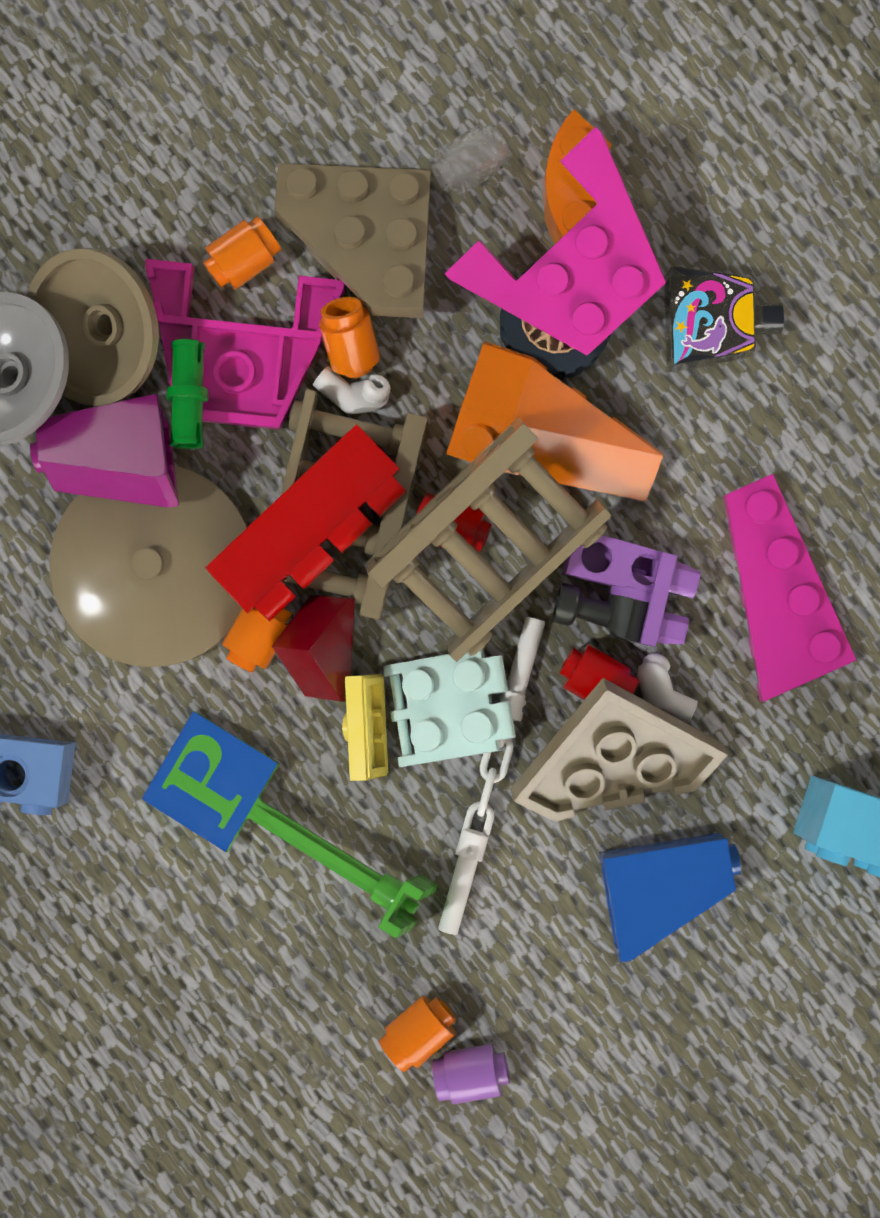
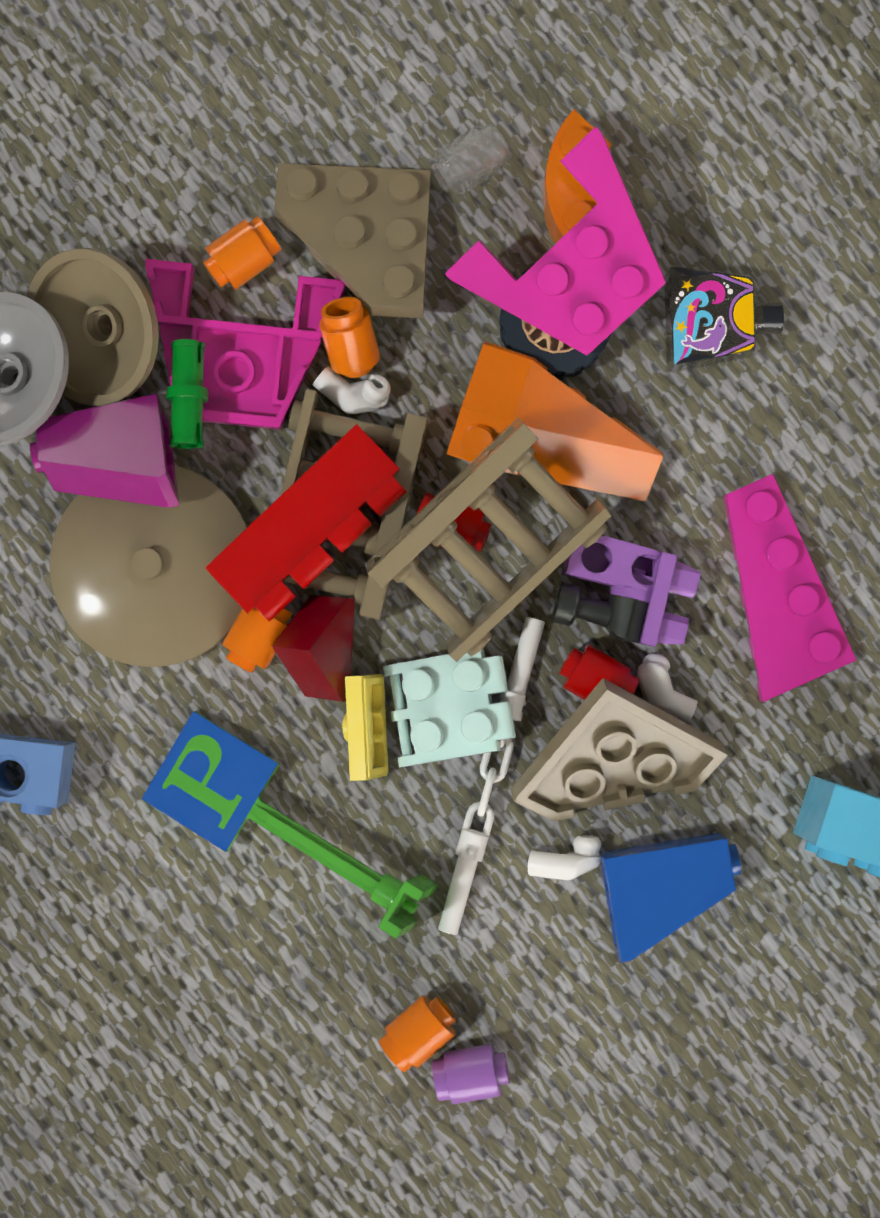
none -> white arm [528,835,601,880]

